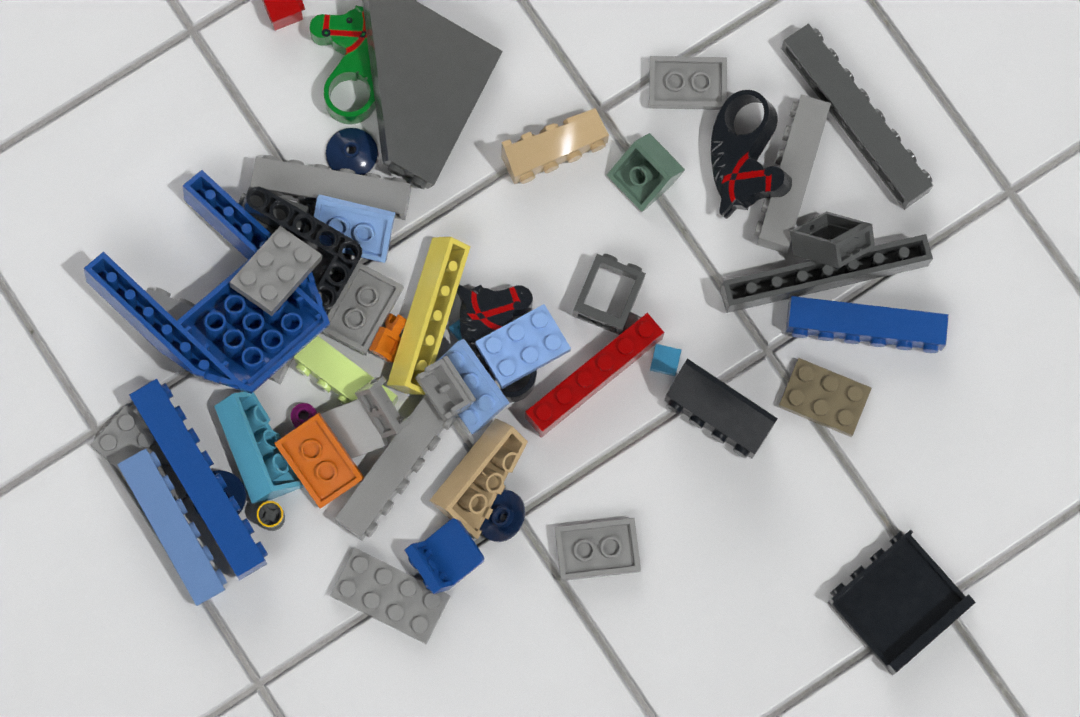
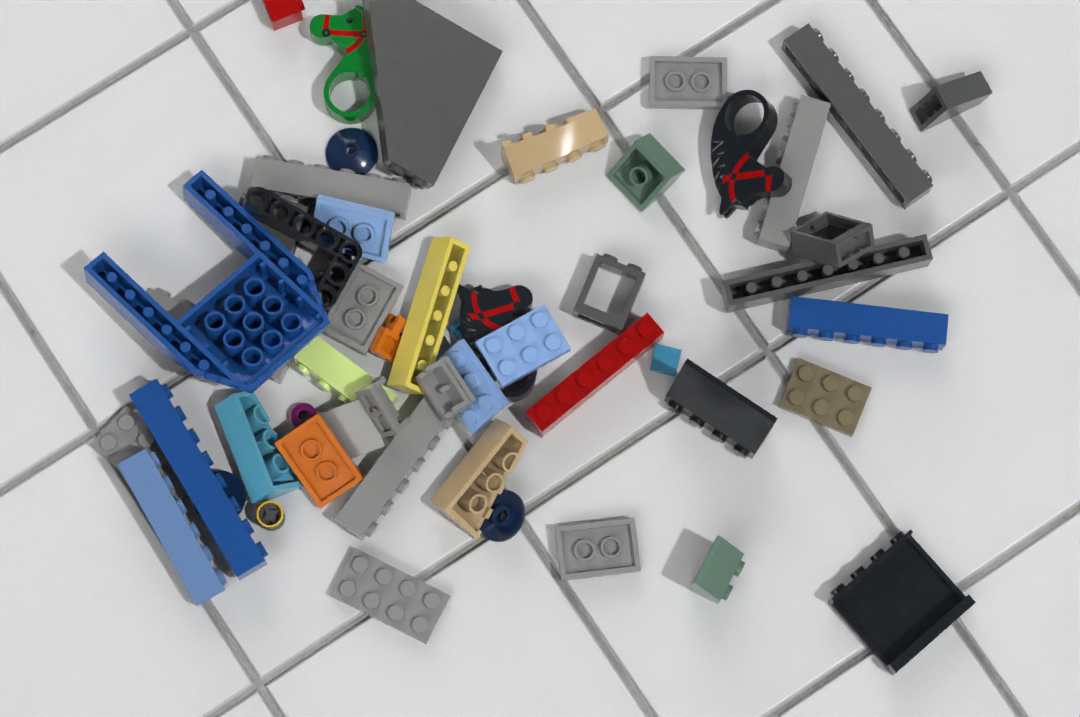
light grey plate [230,226,322,316] -> none
blue bracket [404,518,484,594] -> none
none -> sand green slope [689,535,745,604]
none -> dark grey slope [909,71,993,132]

